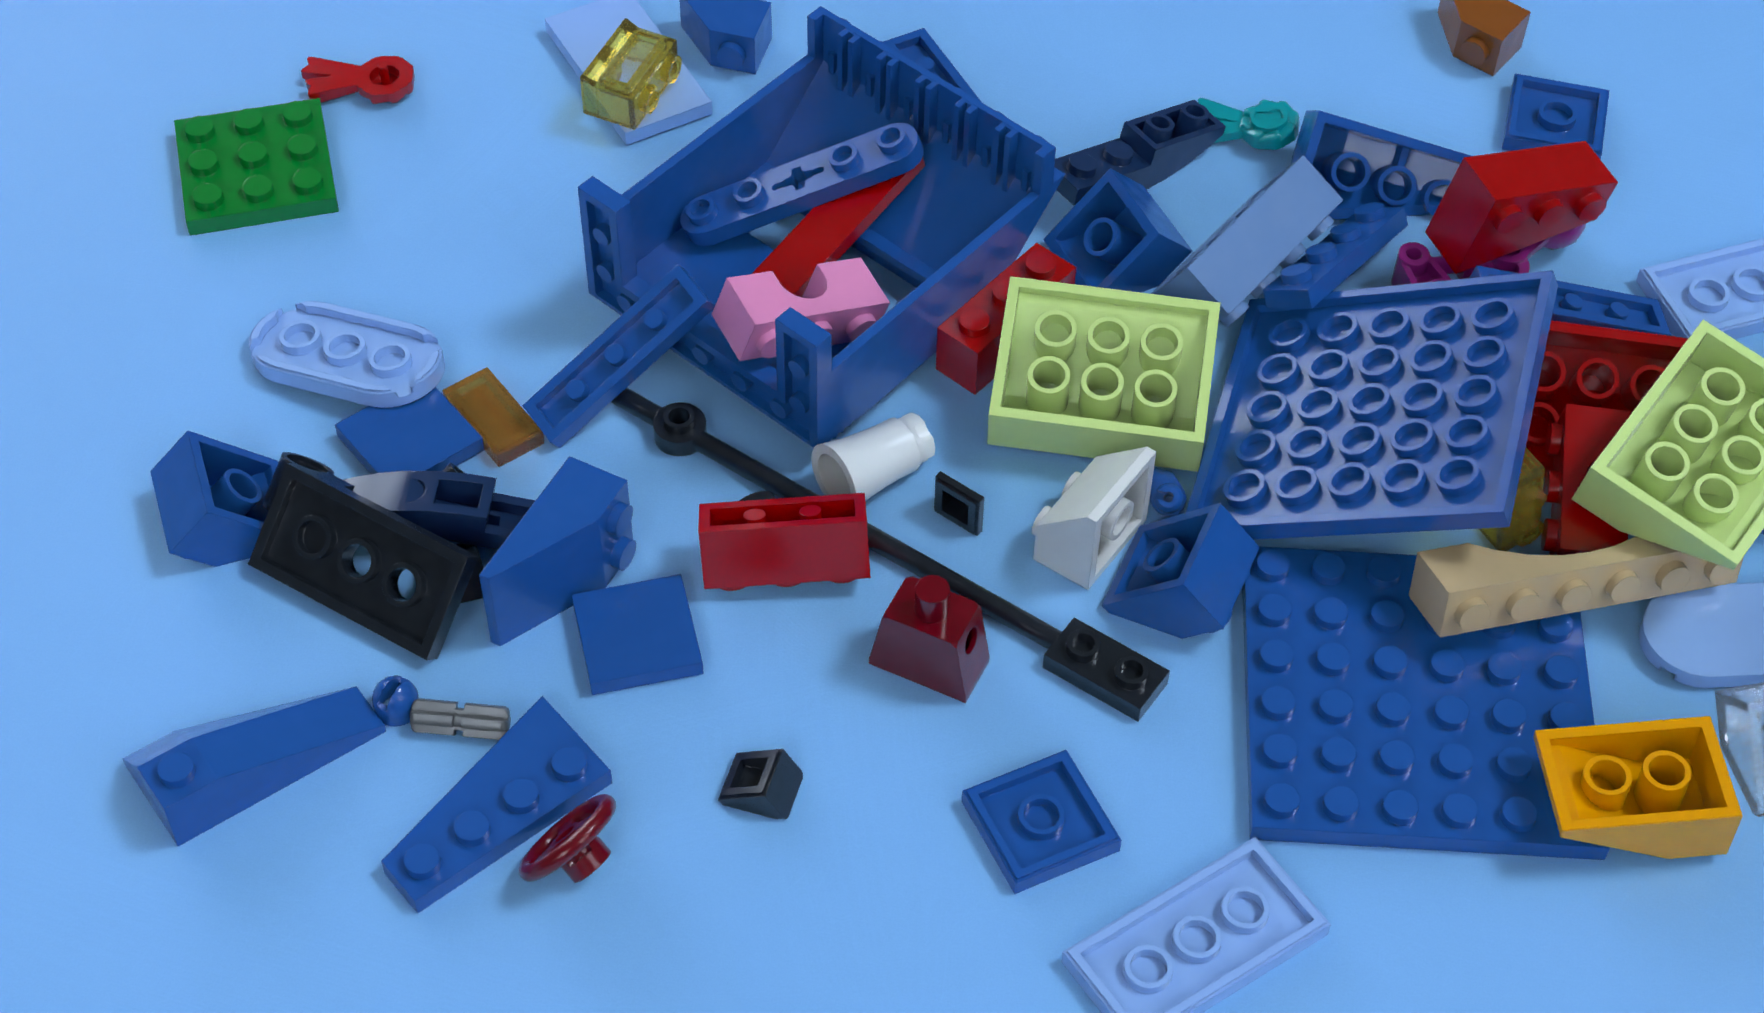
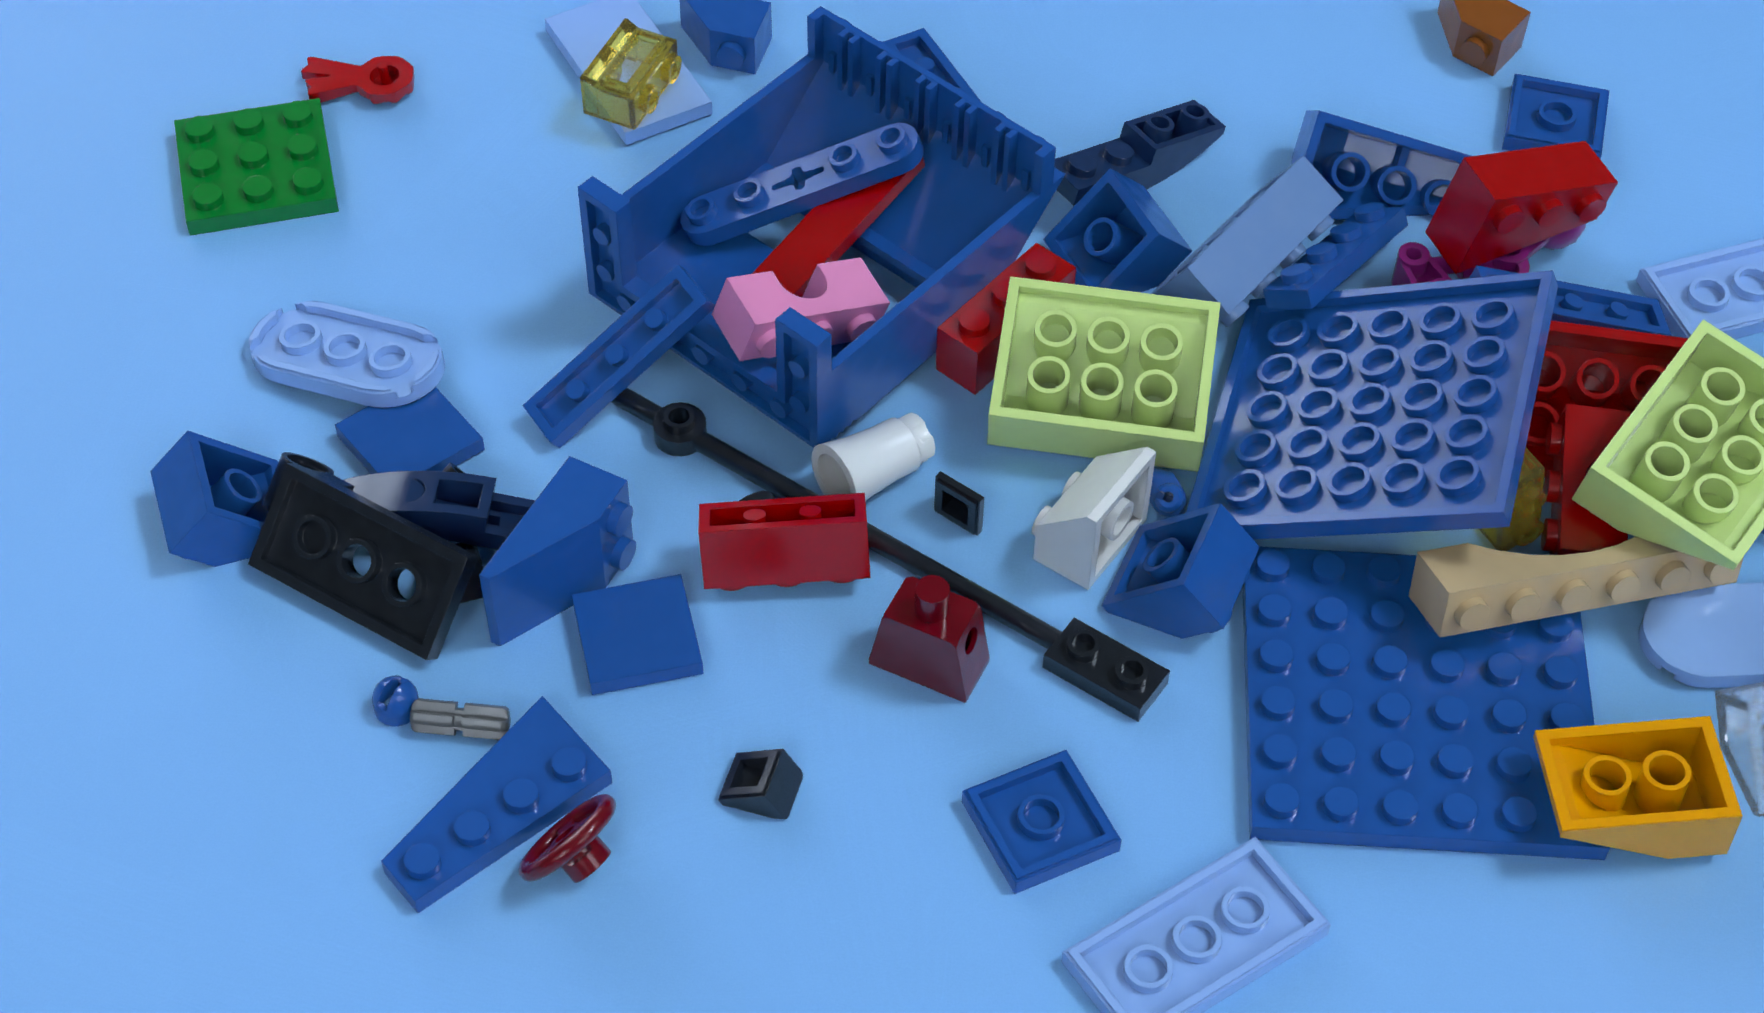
blue wedge [123,686,386,846] -> none
clear orange tile [442,367,544,467] -> none
teal piece [1198,98,1300,150] -> none

